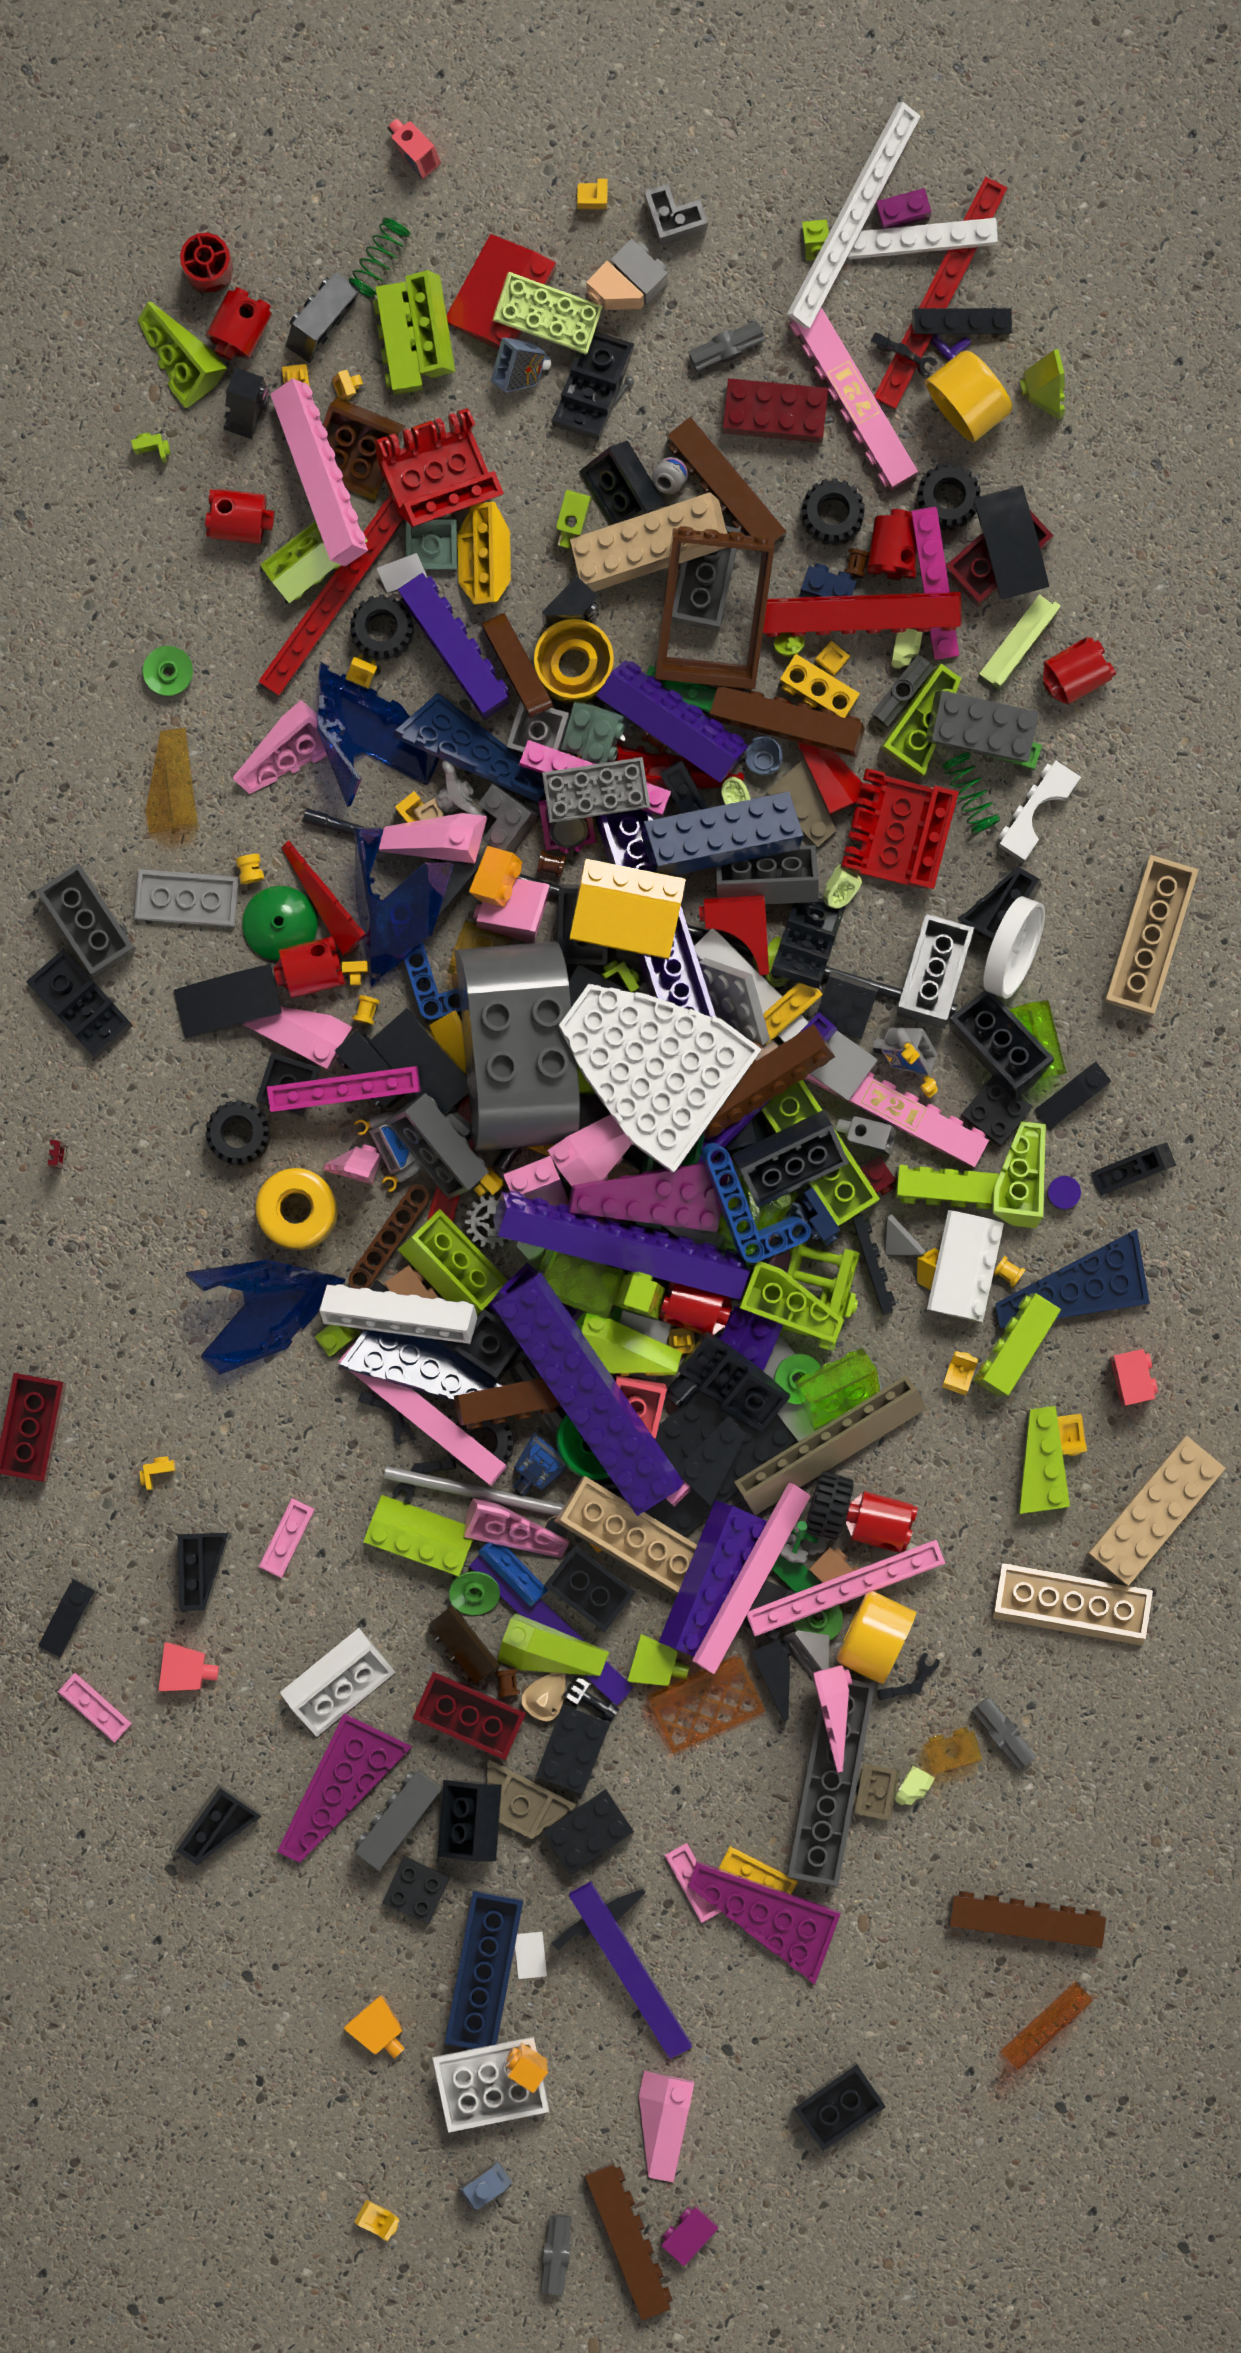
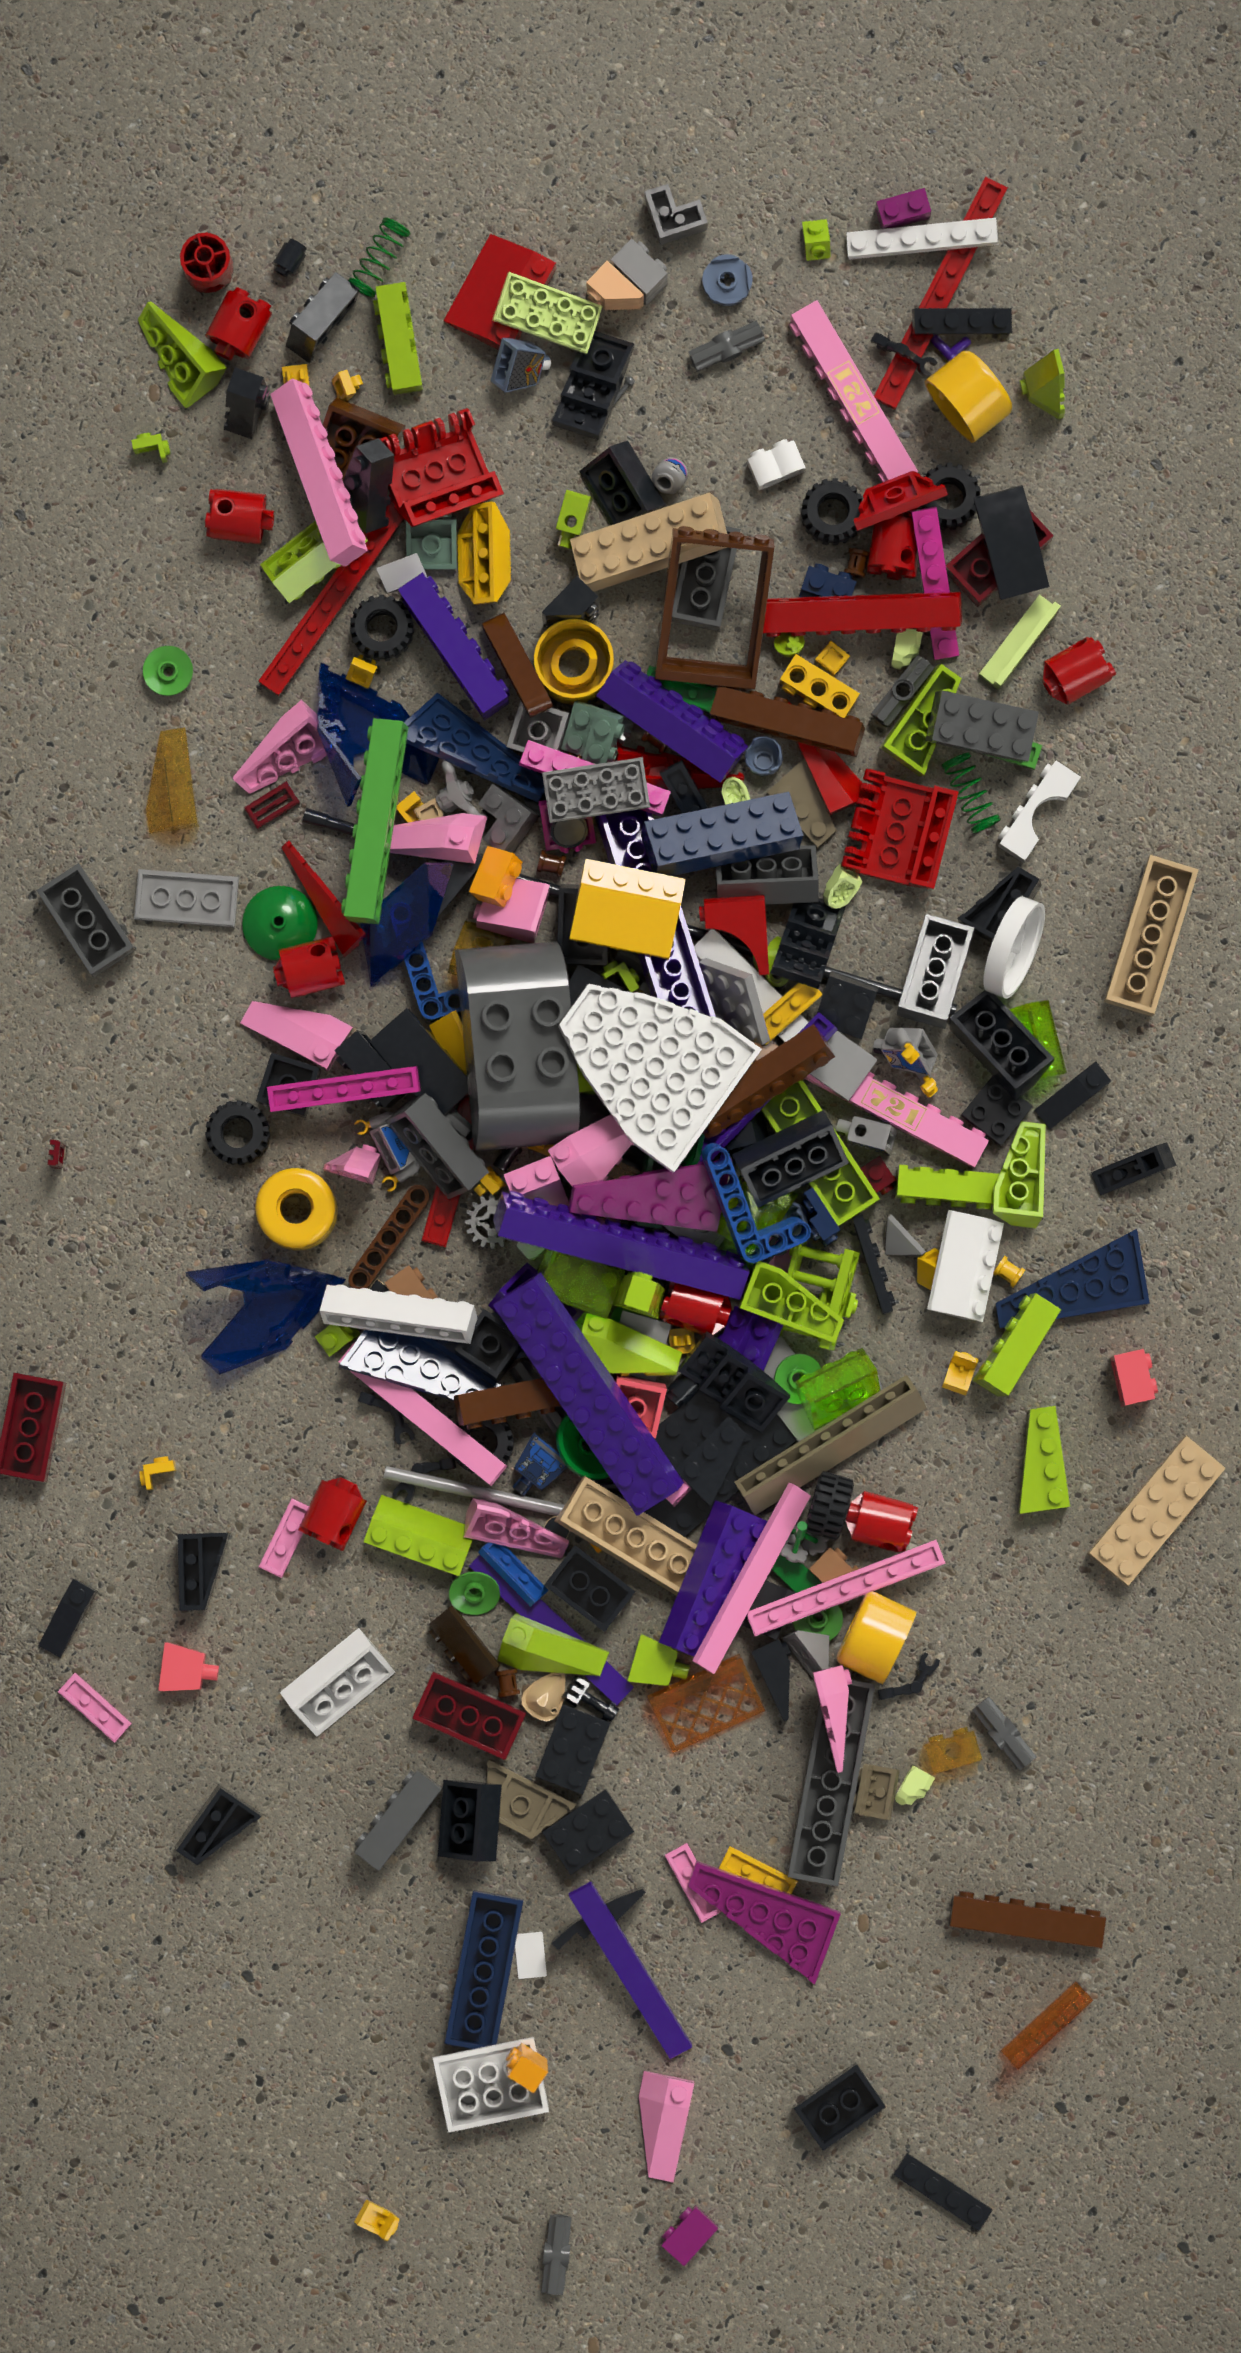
black slope [26,948,133,1059] -> none
black slope [174,964,282,1039] -> none
yellow wheel [235,854,265,884] -> none
magenta wing [277,1713,413,1863] -> none
yellow tile [342,961,368,986] -> none
light orange torso [344,1994,405,2059] -> none
yellow bush [352,995,380,1026] -> none
black brick [382,1856,450,1924] -> none
coral torso [388,119,441,179] -> none
lime slope [398,1209,508,1315] -> none
lime brick [405,270,455,378] -> none
sand blue torso [458,2161,512,2210] -> none
yellow panel [577,179,608,209] -> none
reddish brown brick [585,2162,673,2321] -> none
reddish brown brick [667,417,787,553] -> none
dark red brick [723,378,828,443] -> none
white plate [787,102,920,328] -> none
tan arch [992,1563,1153,1646] -> none
dark purple piece [1047,1176,1081,1210] -> none
yellow bracket [1057,1414,1087,1456] -> none
none -> dark red tile [244,781,300,830]
none -> black brick [273,238,307,278]
none -> red cylinder [298,1477,367,1551]
none -> bright green brick [342,718,408,924]
none -> black wedge [343,438,394,533]
none -> sand blue plate [702,254,752,306]
none -> white brick [747,439,805,490]
none -> red wing [854,471,948,531]
none -> black plate [893,2152,993,2231]

